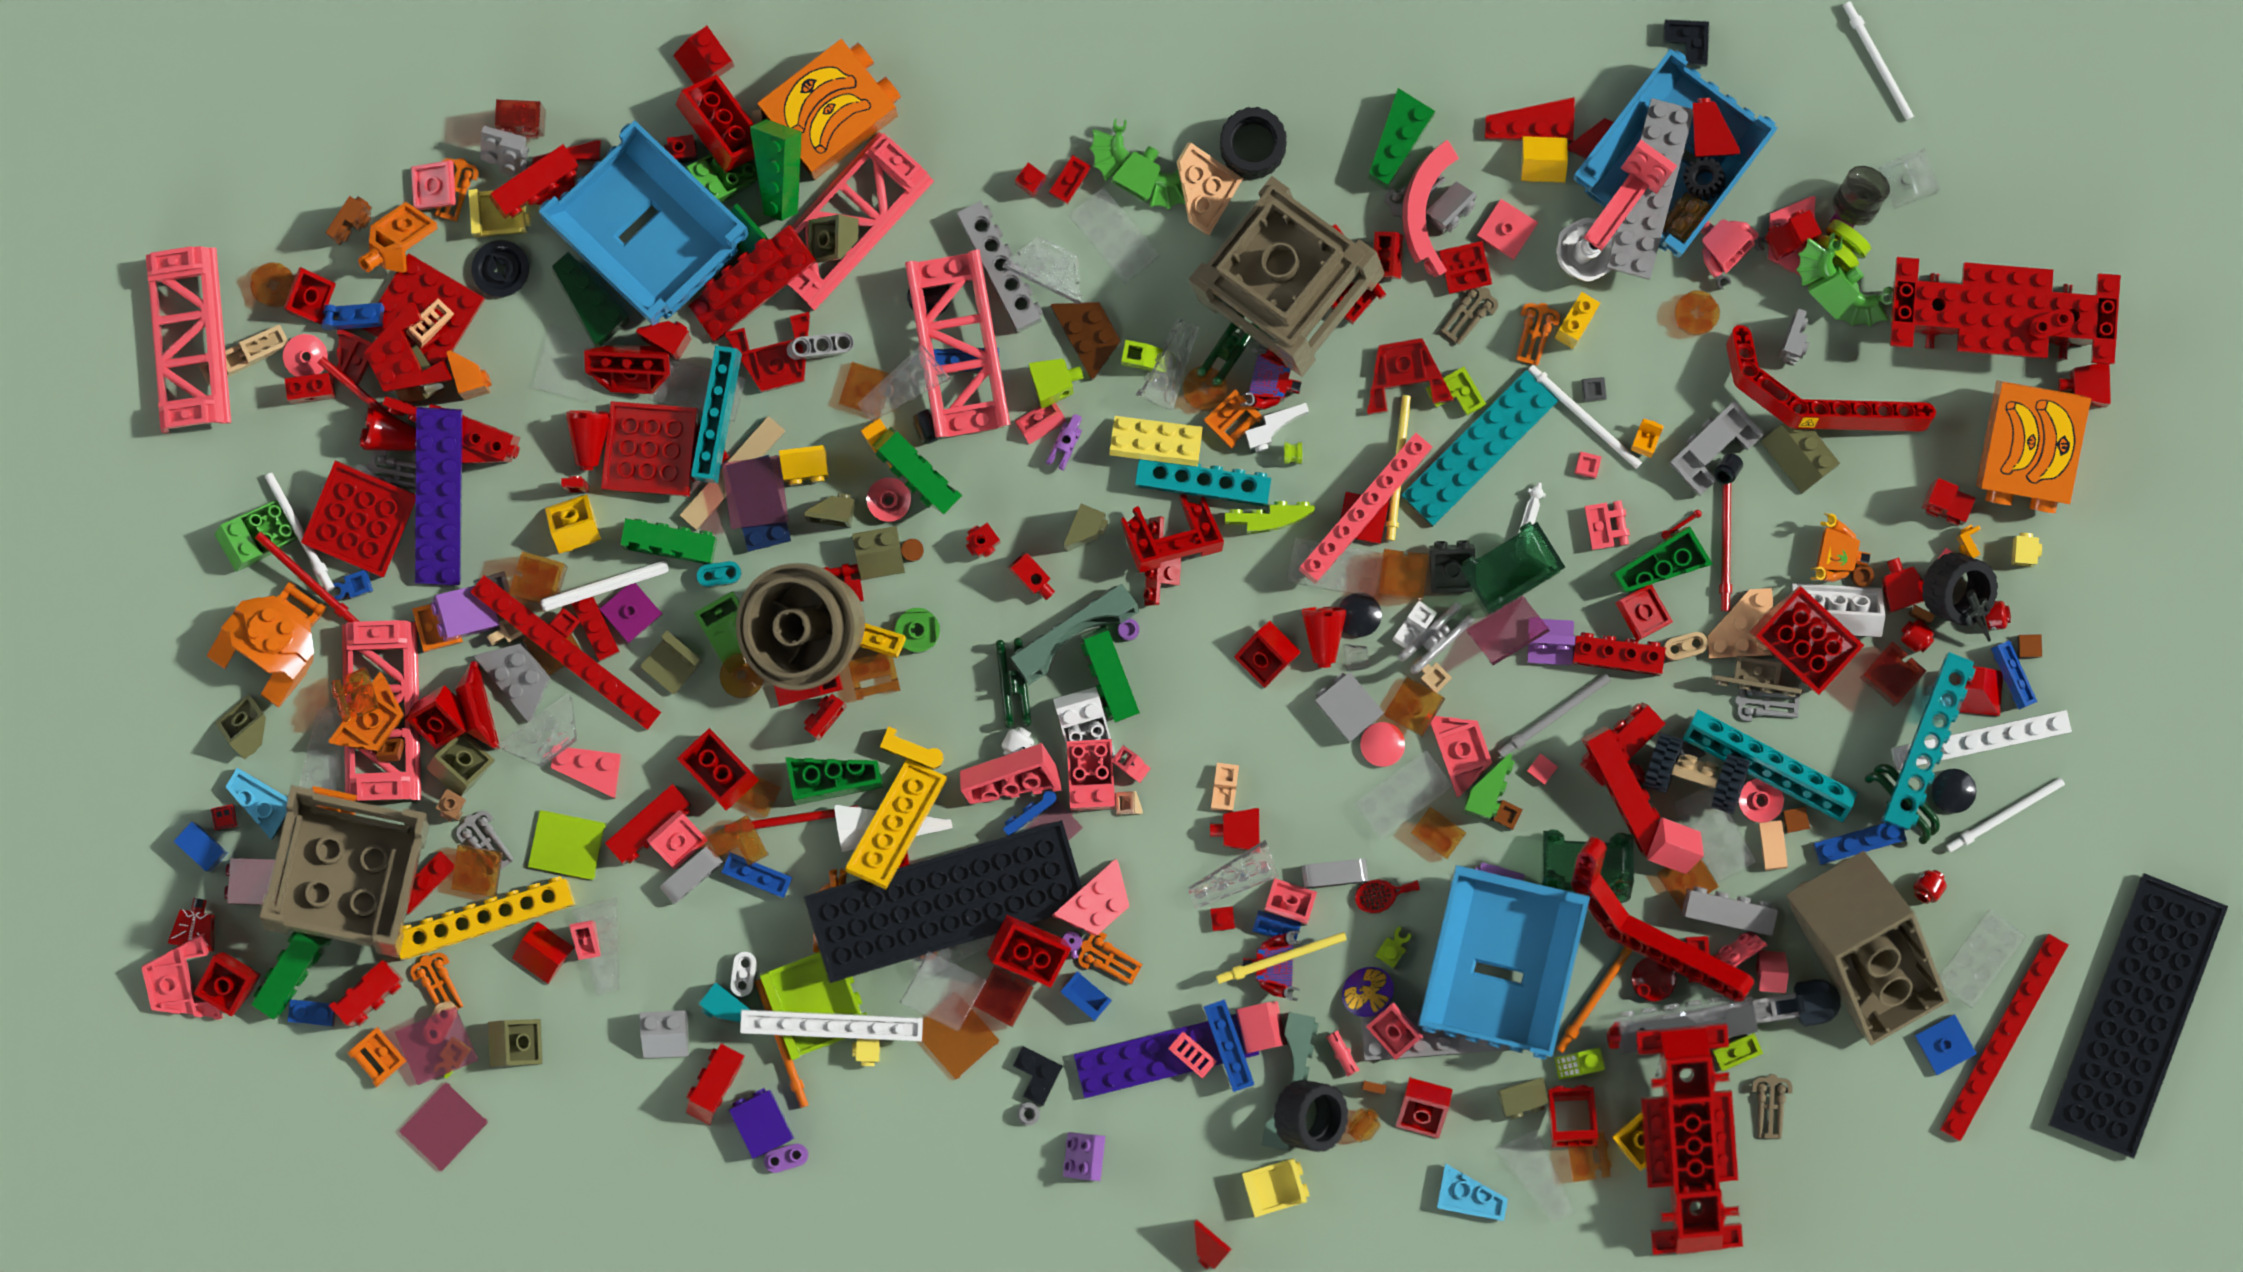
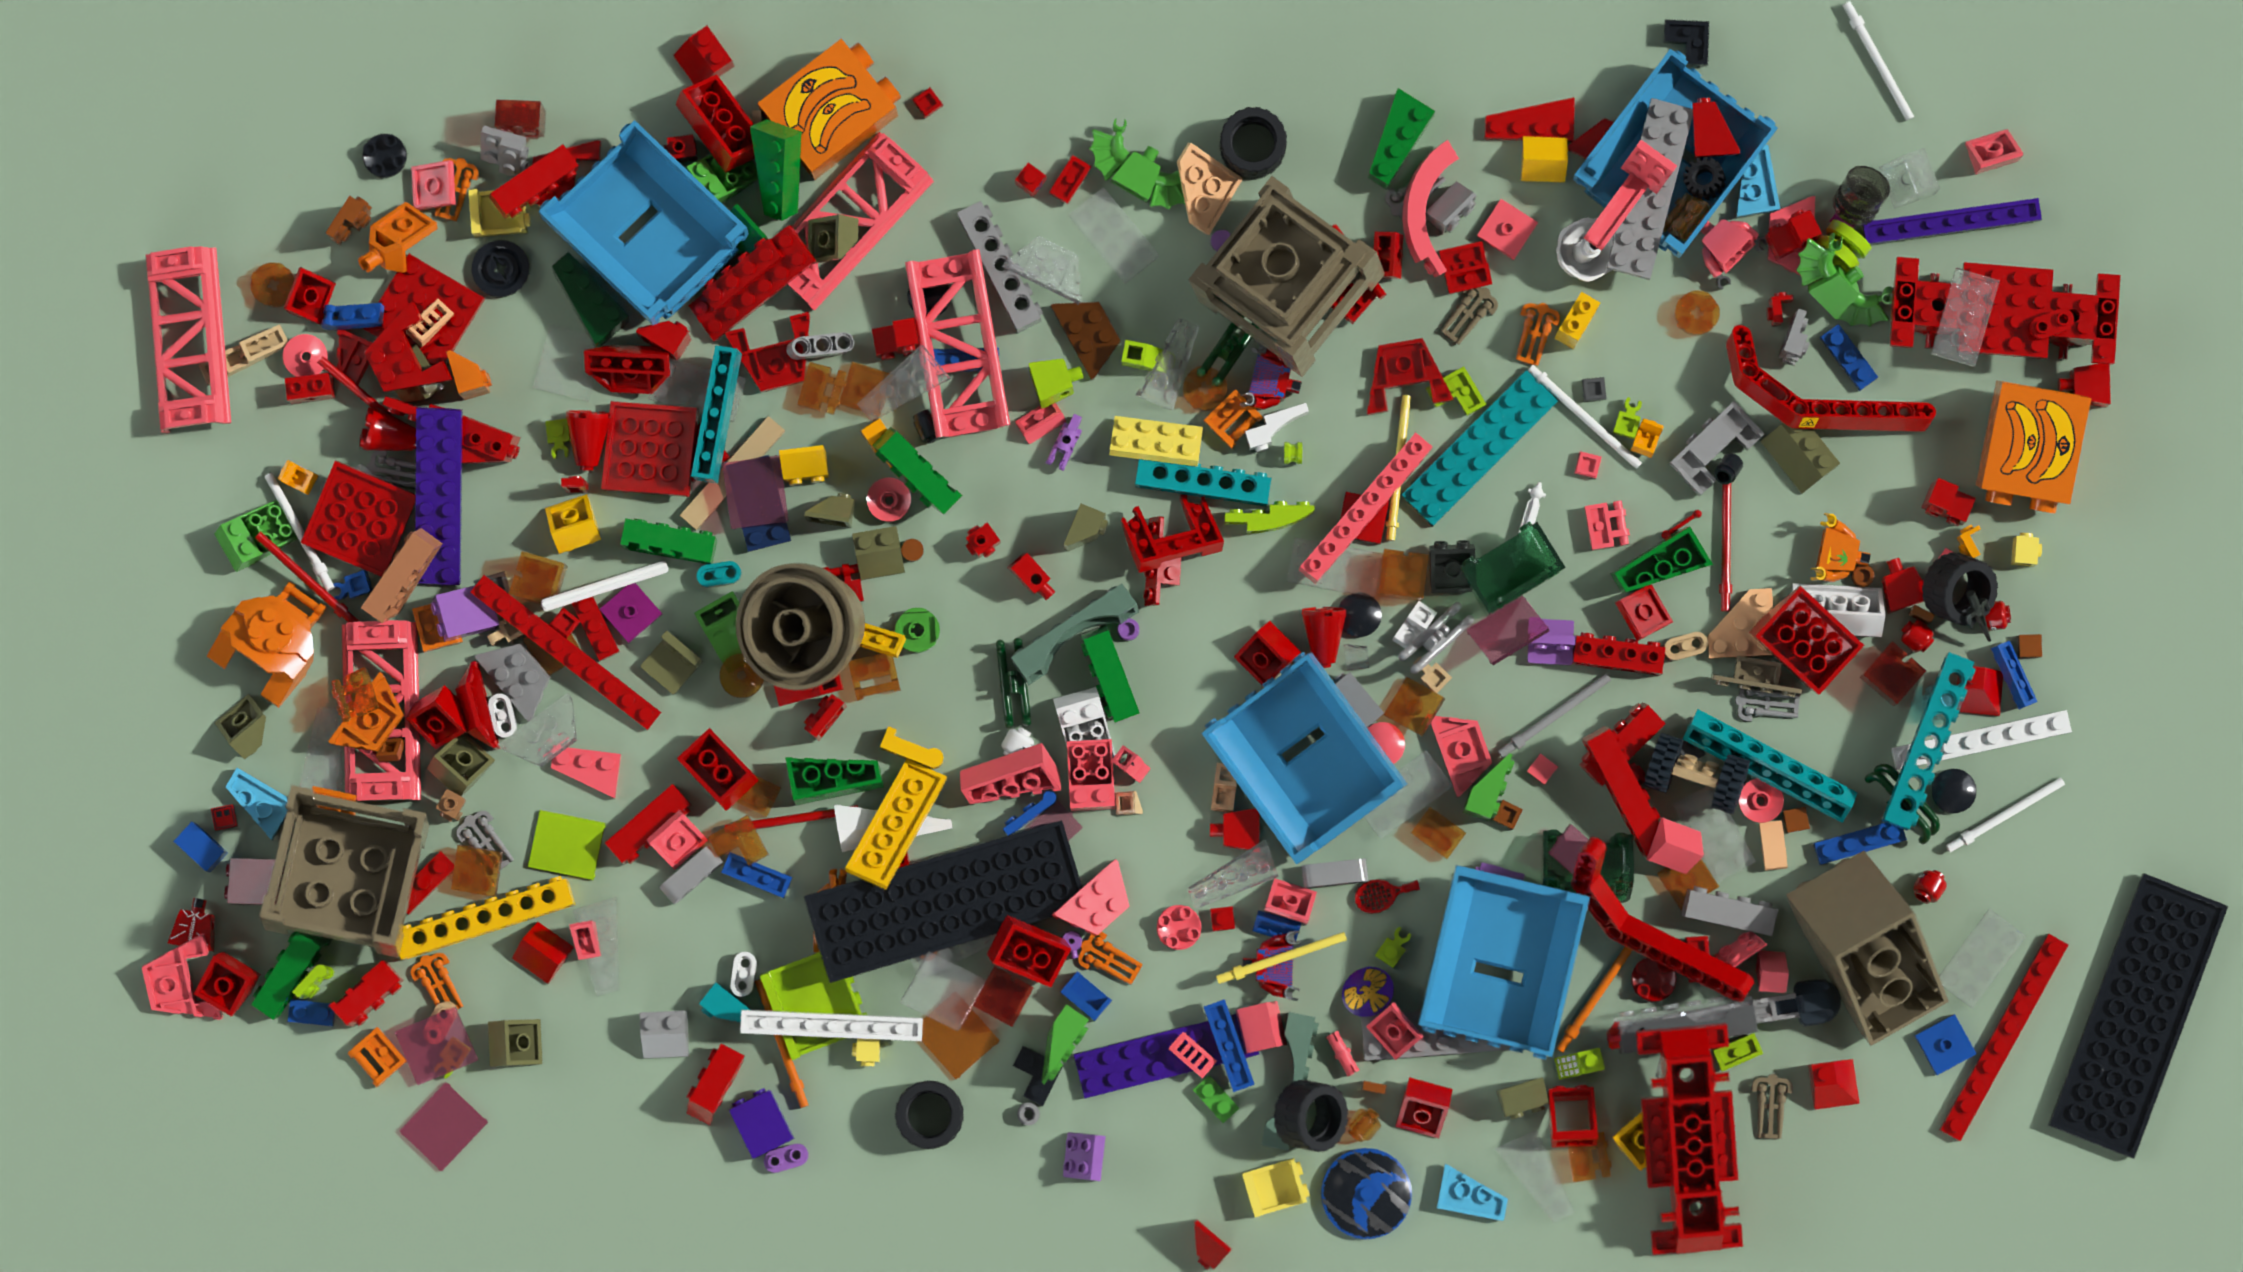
none -> light orange bracket [278,460,318,495]
none -> lime plate [292,965,335,999]
none -> nougat wedge [361,528,443,623]
none -> black dish [363,134,407,178]
none -> white plate [488,694,517,738]
none -> lime plate [545,419,571,459]
none -> clear orange plate [797,362,847,415]
none -> red brick [872,317,920,360]
none -> black tyre [895,1080,964,1149]
none -> red tile [912,87,943,119]
none -> bright green slope [1042,1005,1089,1085]
none -> coral dish [1157,905,1201,950]
none -> bright green plate [1193,1075,1240,1123]
none -> dark azure panel [1202,652,1407,865]
none -> medium lavender tile [1211,230,1231,252]
none -> dish [1321,1148,1412,1239]
none -> clear pink piece [1548,824,1588,875]
none -> lime plate [1613,397,1642,439]
none -> medium azure wing [1736,145,1780,218]
none -> red bracket [1766,292,1794,327]
none -> red slope [1808,1059,1860,1110]
none -> blue plate [1820,324,1878,391]
none -> dark purple plate [1862,198,2042,245]
none -> clear plate [1931,268,2000,367]
none -> coral slope [1965,129,2023,174]

